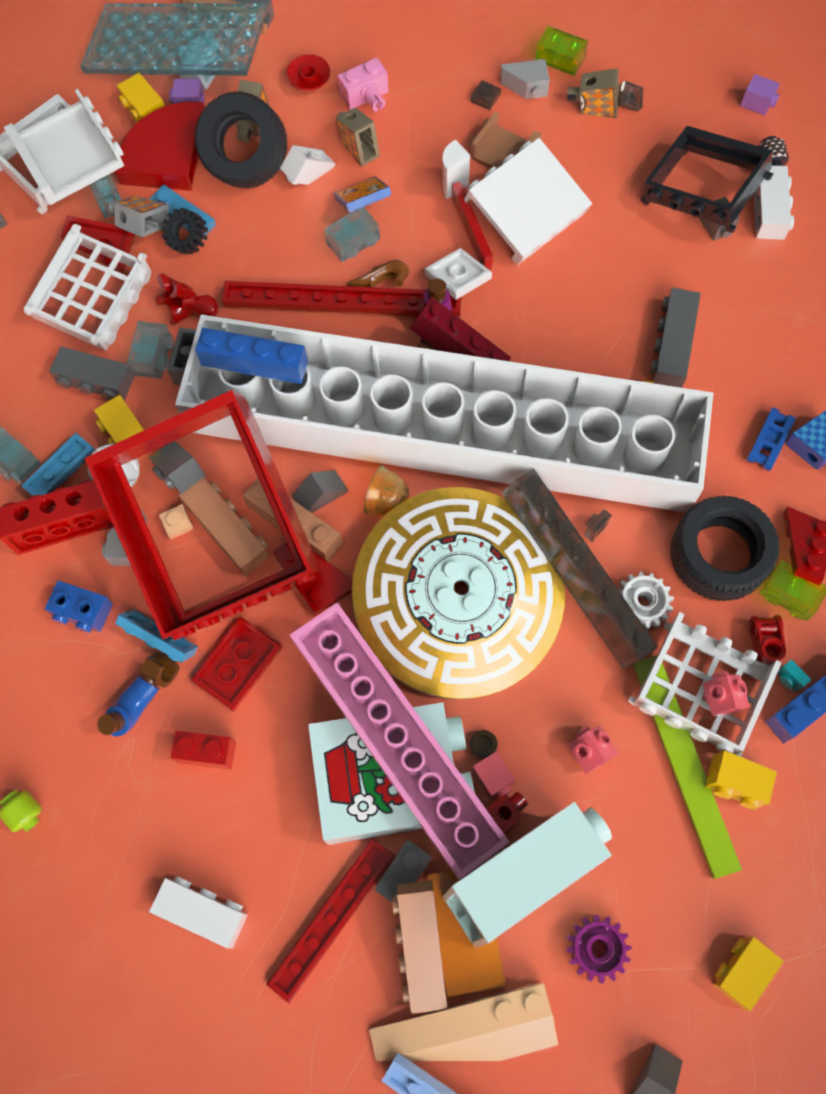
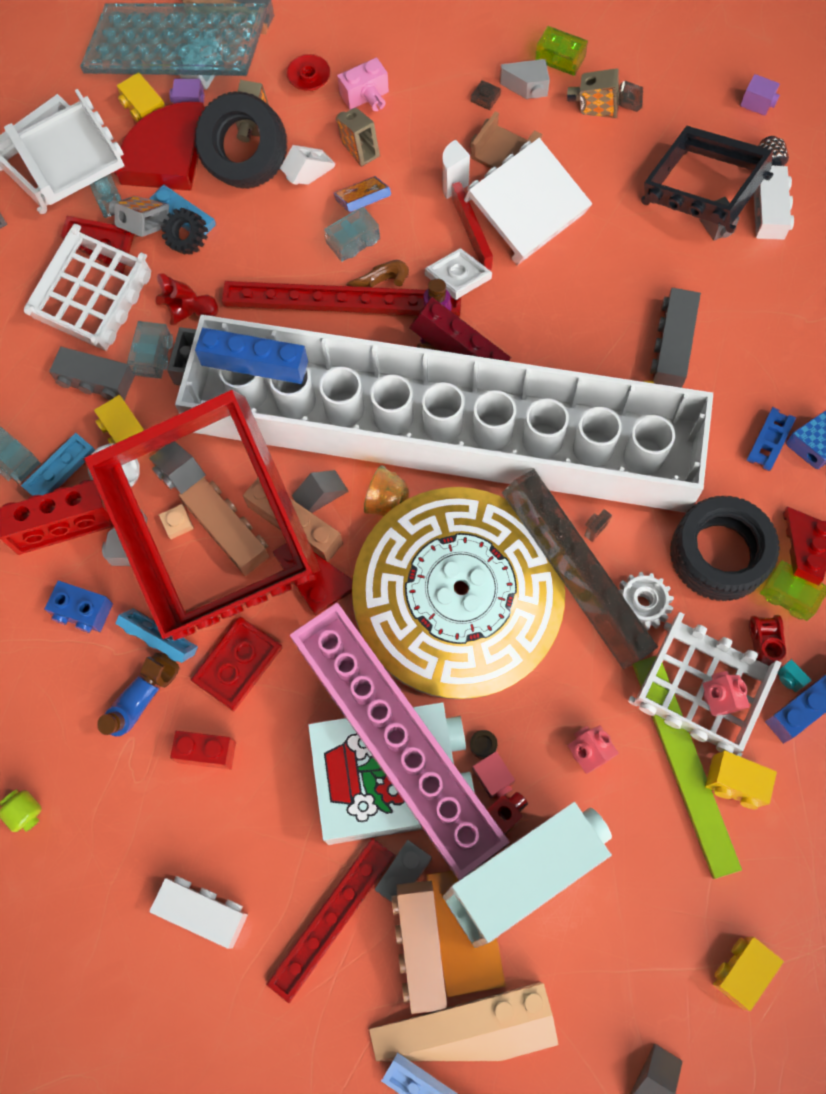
magenta gear [565,915,632,984] -> none

